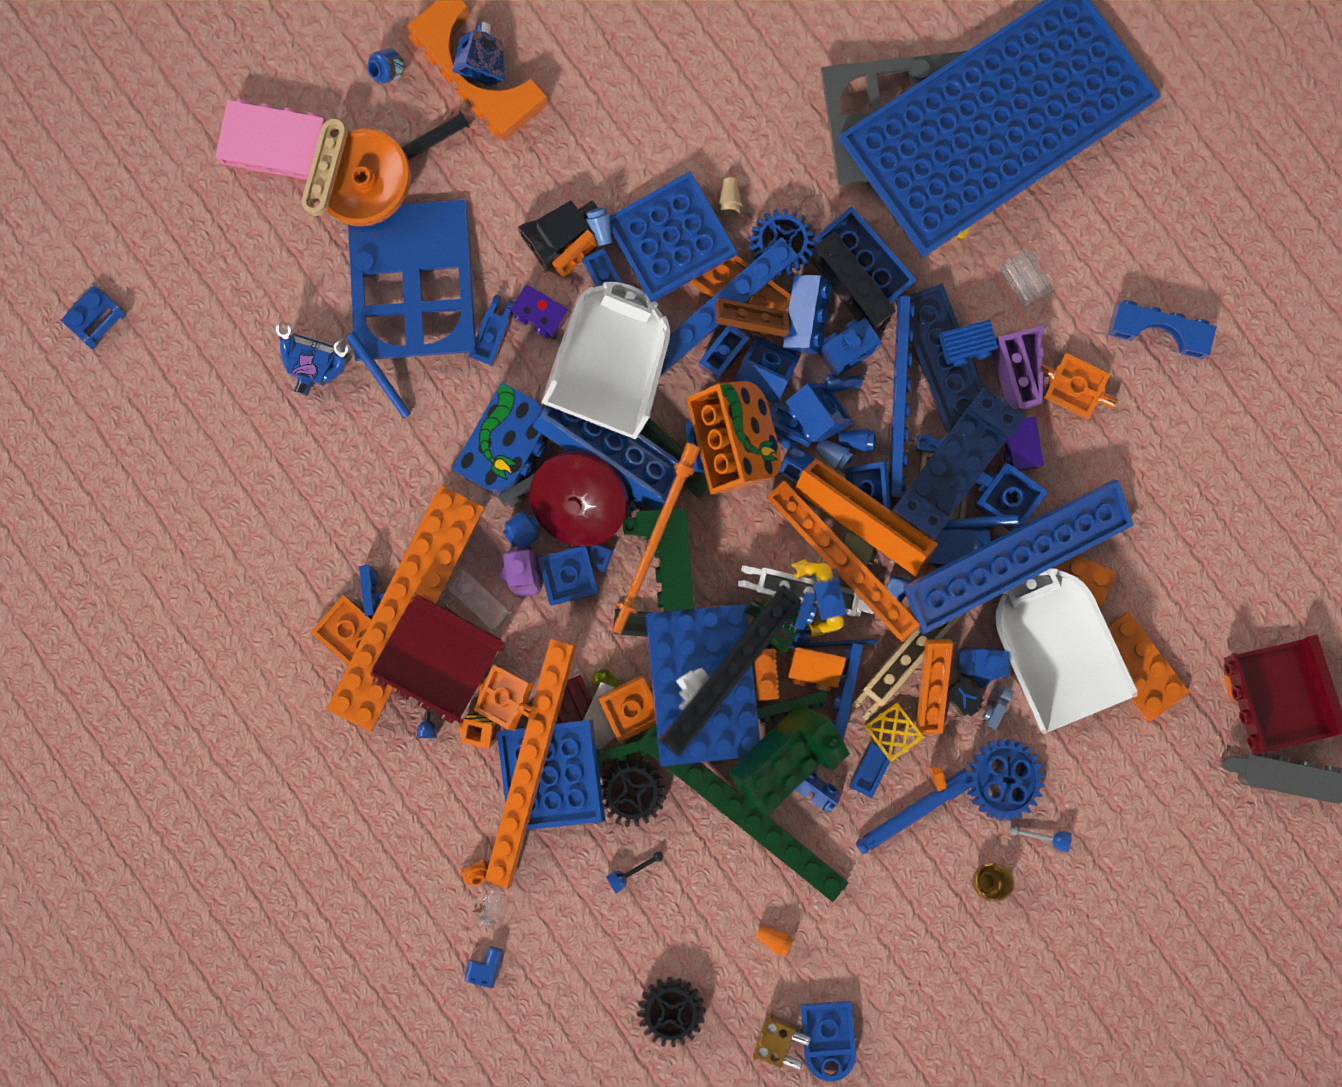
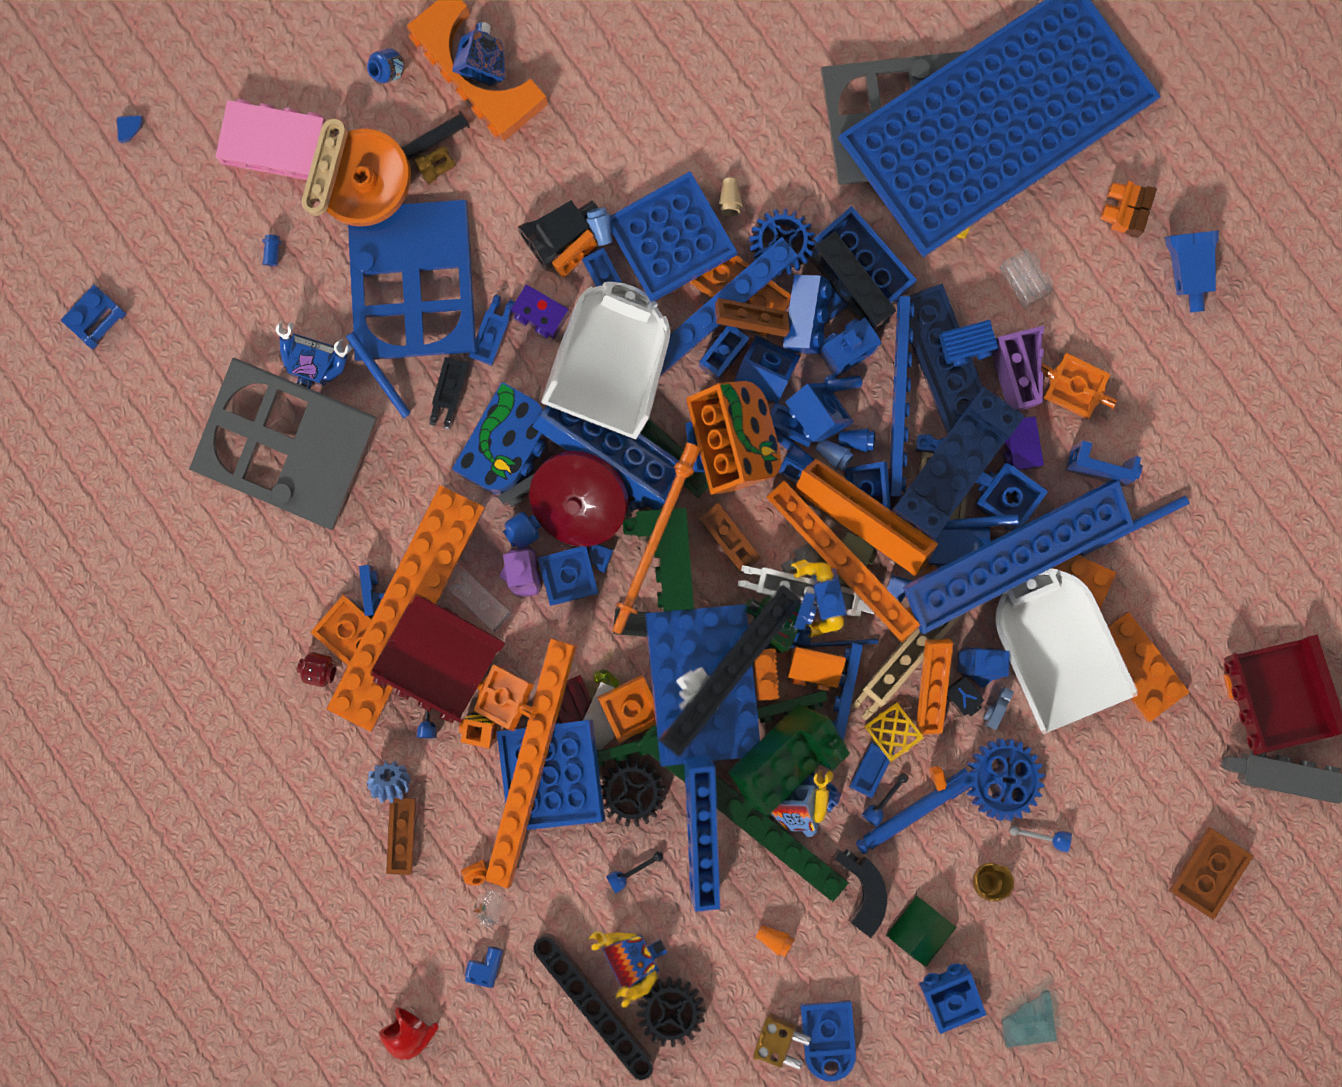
blue arch [1107,300,1217,359] -> none
none -> blue tile [117,115,144,143]
none -> dark grey door [189,357,378,530]
none -> blue pin [262,235,282,266]
none -> dark red head [297,652,337,687]
none -> medium blue gear [367,760,411,804]
none -> red piece [379,1007,439,1060]
none -> dark orange plate [386,798,416,875]
none -> pearl gold piece [413,145,457,185]
none -> black hinge [429,357,470,430]
none -> black beam [533,933,653,1080]
none -> torso [589,931,668,1007]
none -> blue brick [684,755,720,912]
none -> dark orange plate [699,503,761,573]
none -> torso [771,769,833,837]
none -> flat silver plate [781,544,827,573]
none -> blue tile [827,287,848,322]
none -> black arch [832,849,887,938]
none -> hinge [861,773,909,827]
none -> dark green slope [886,895,957,967]
none -> blue plate [919,963,987,1034]
none -> clear light blue wing [1001,990,1057,1048]
none -> blue panel [1066,441,1143,486]
none -> blue axle [1080,495,1189,556]
none -> orange hips [1100,181,1157,238]
none -> blue piece [1164,230,1219,313]
none -> dark orange plate [1168,827,1254,920]

